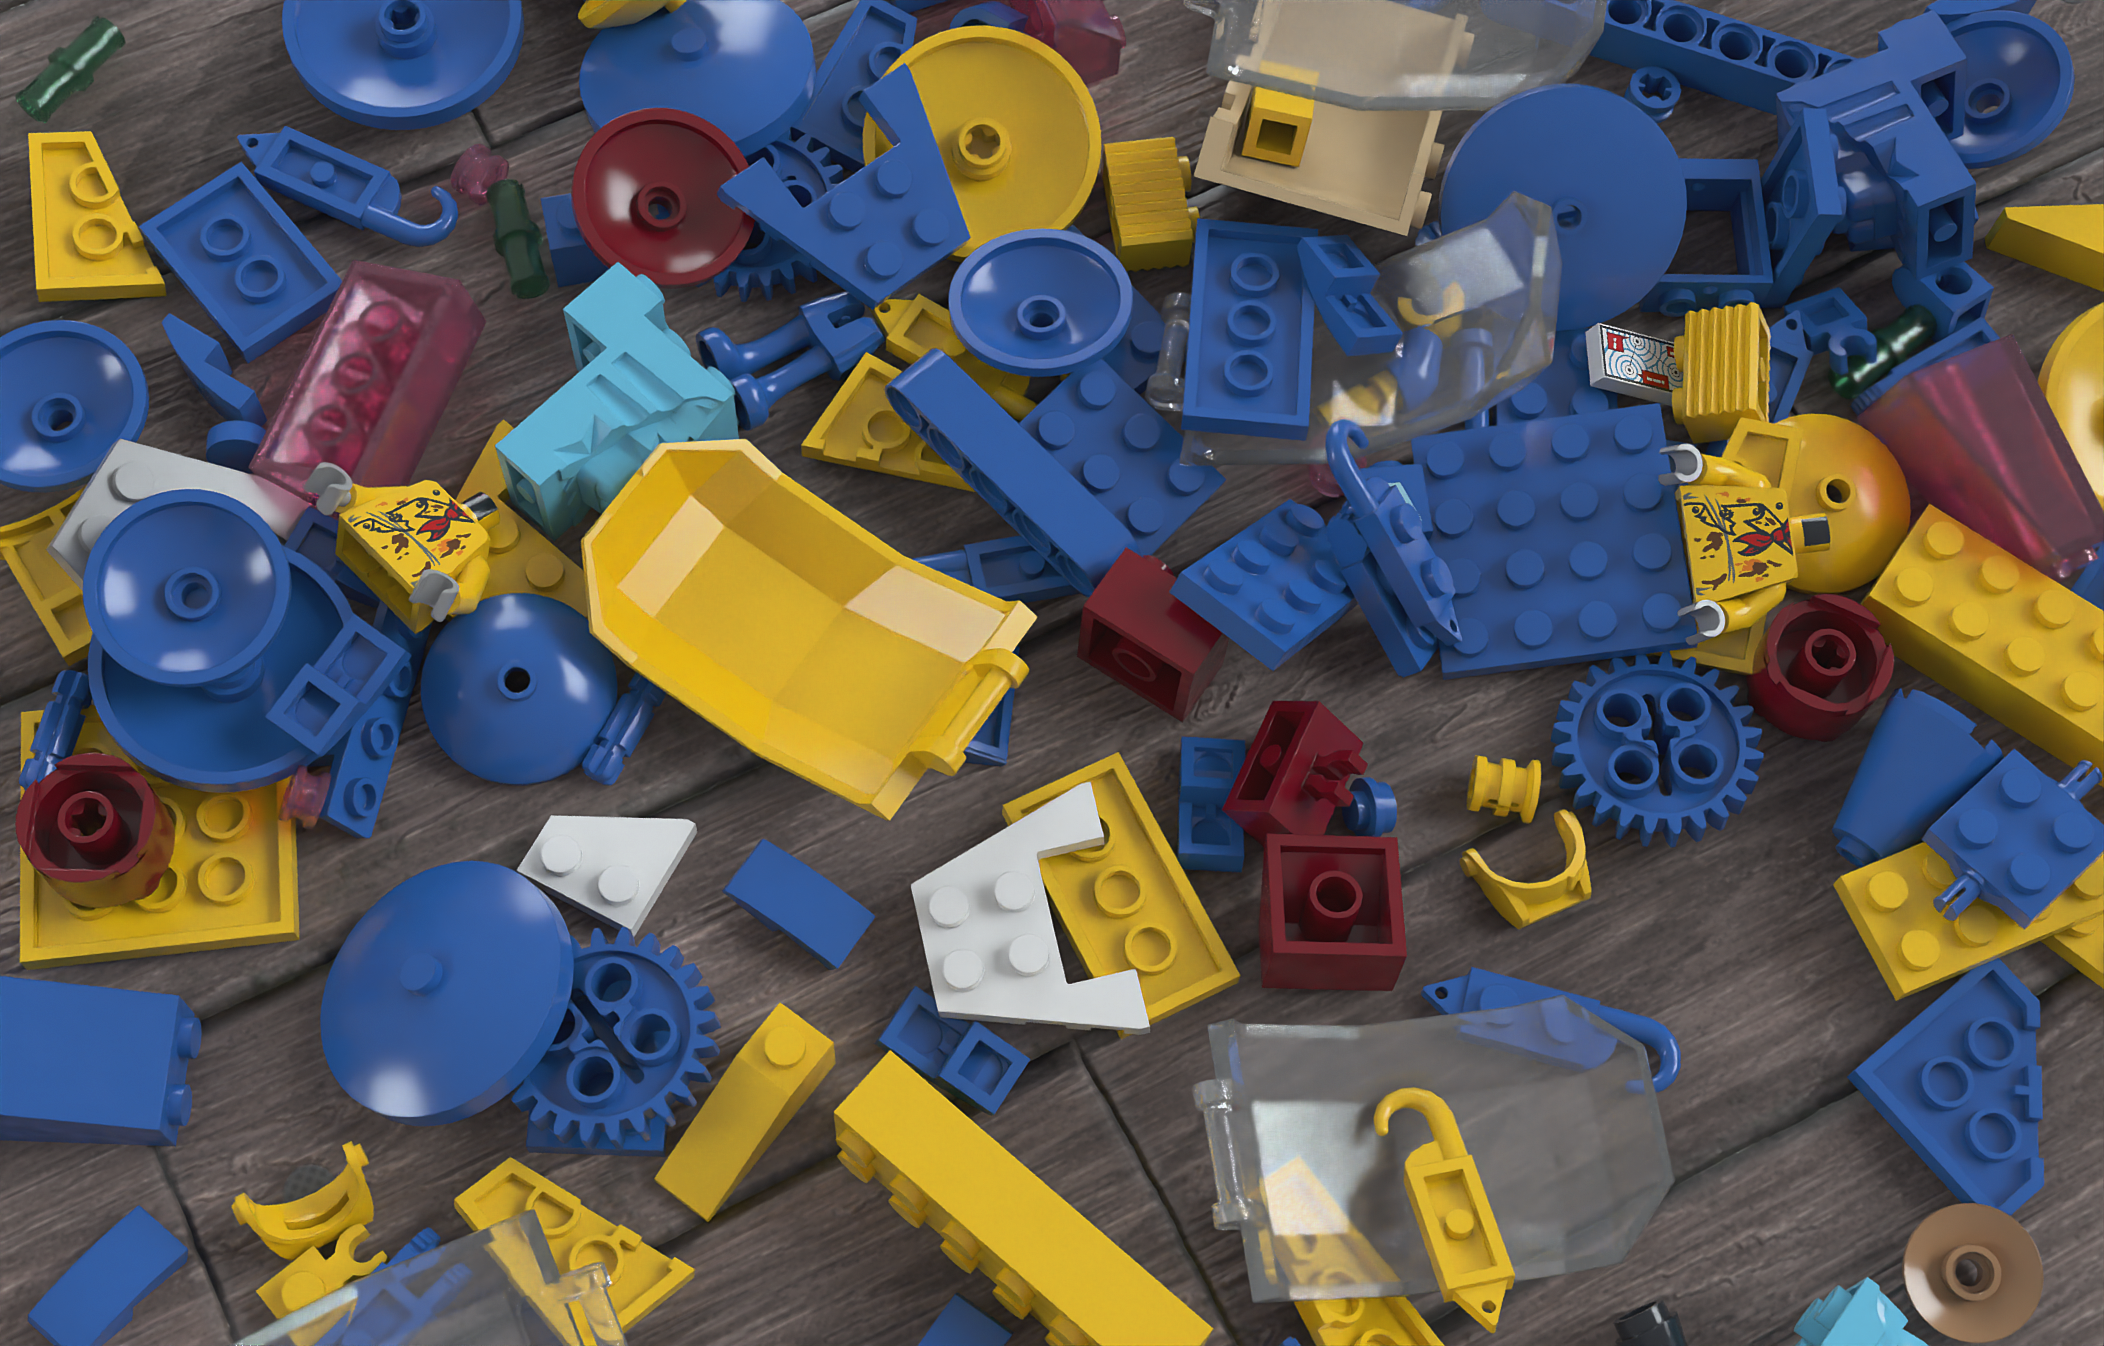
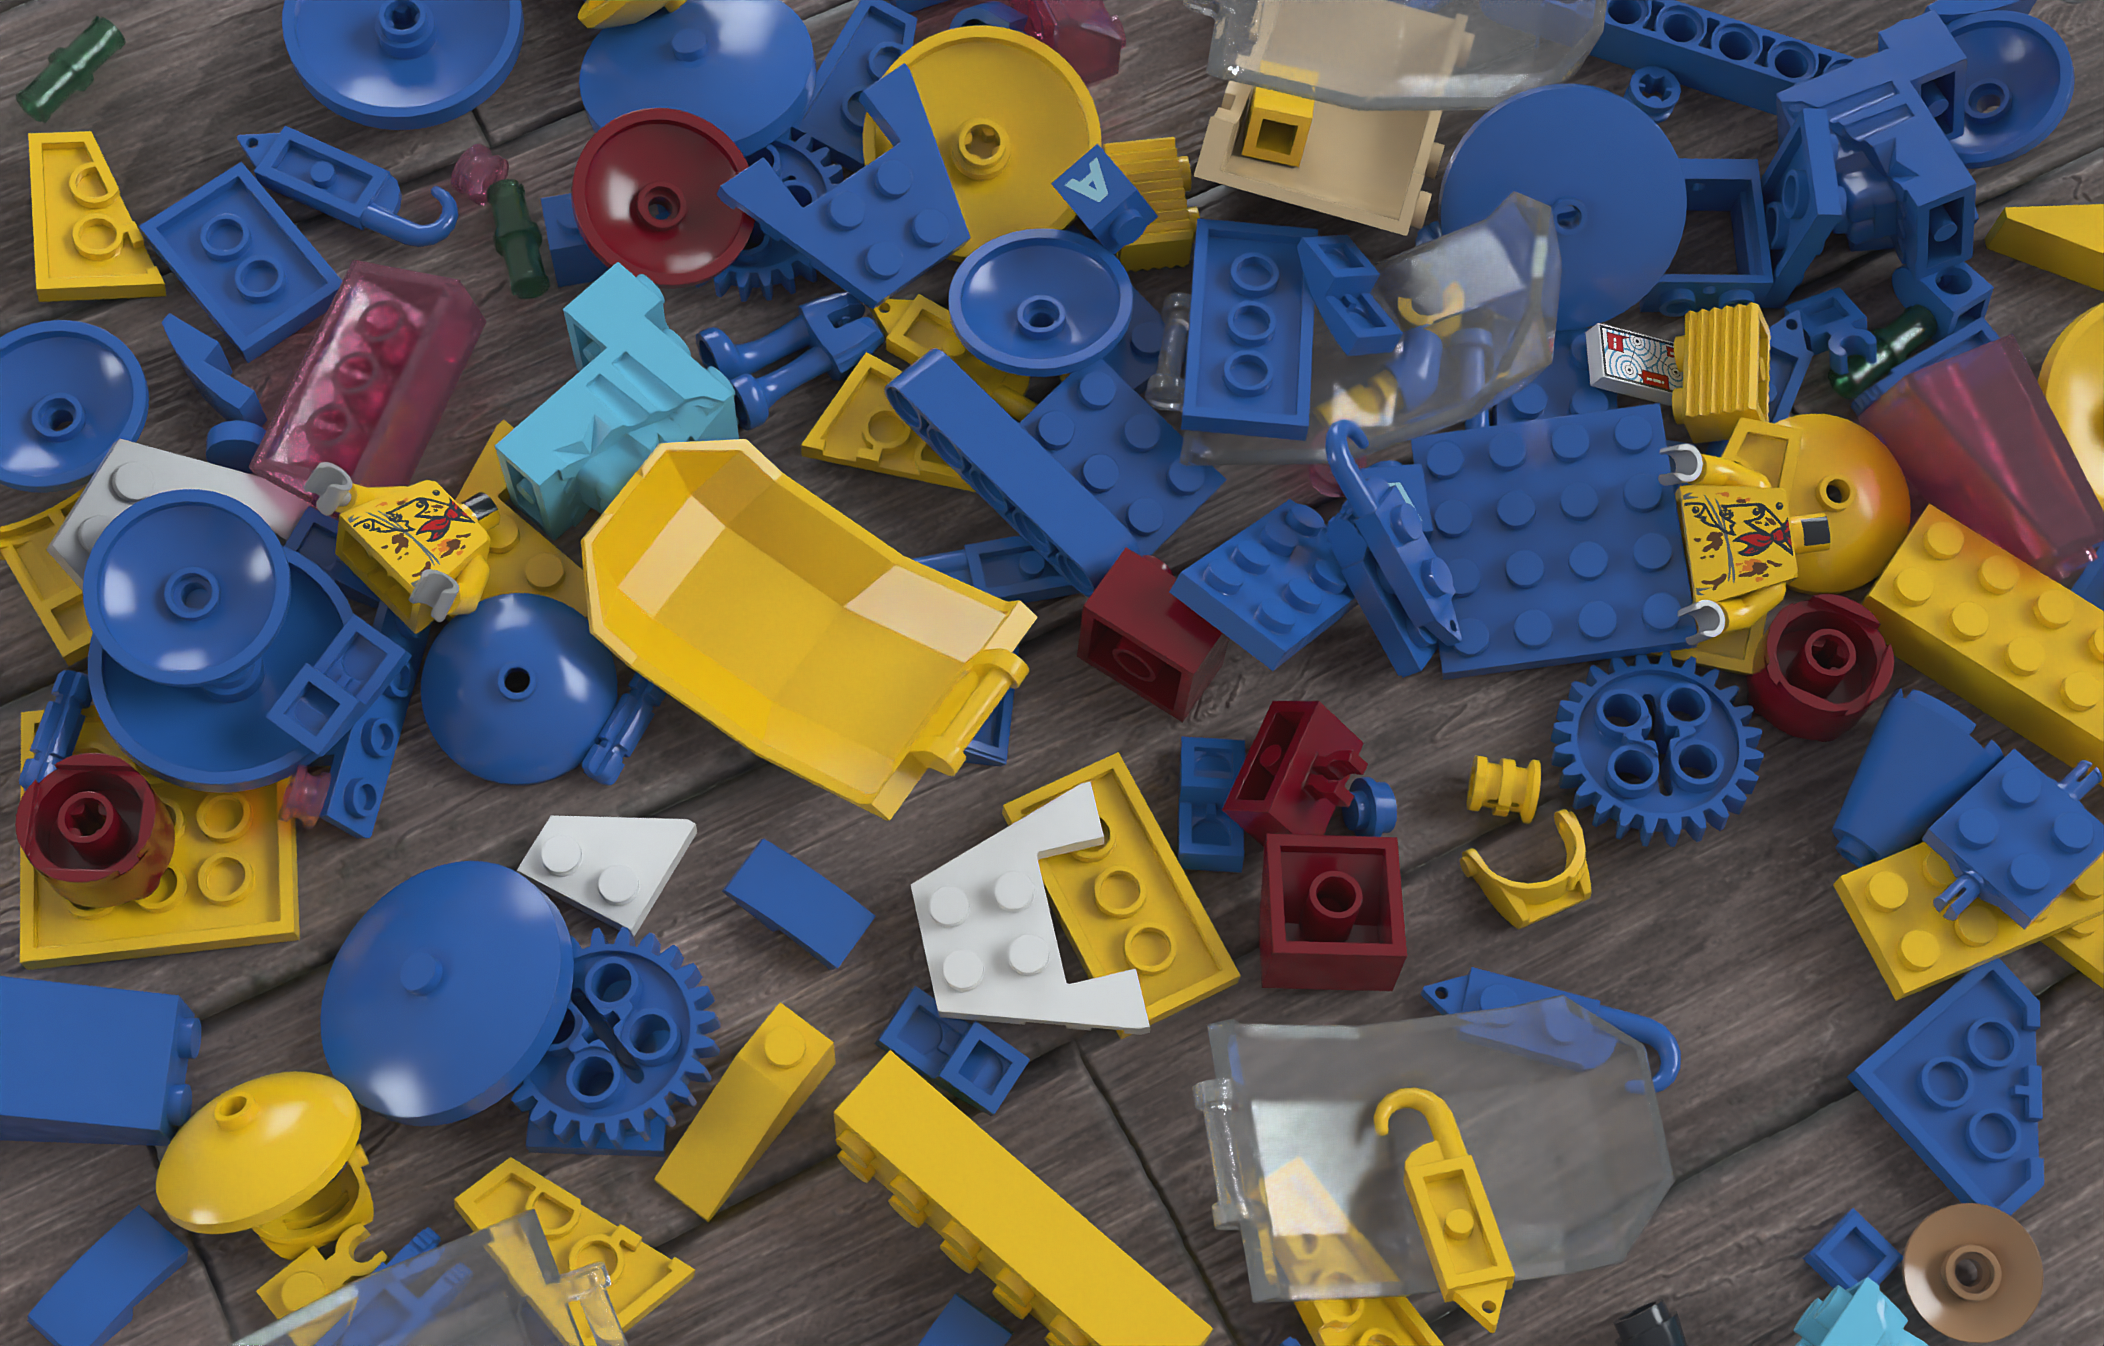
none -> yellow dish [156,1071,361,1234]
none -> blue brick [1051,144,1158,255]
none -> blue tile [1802,1208,1903,1290]

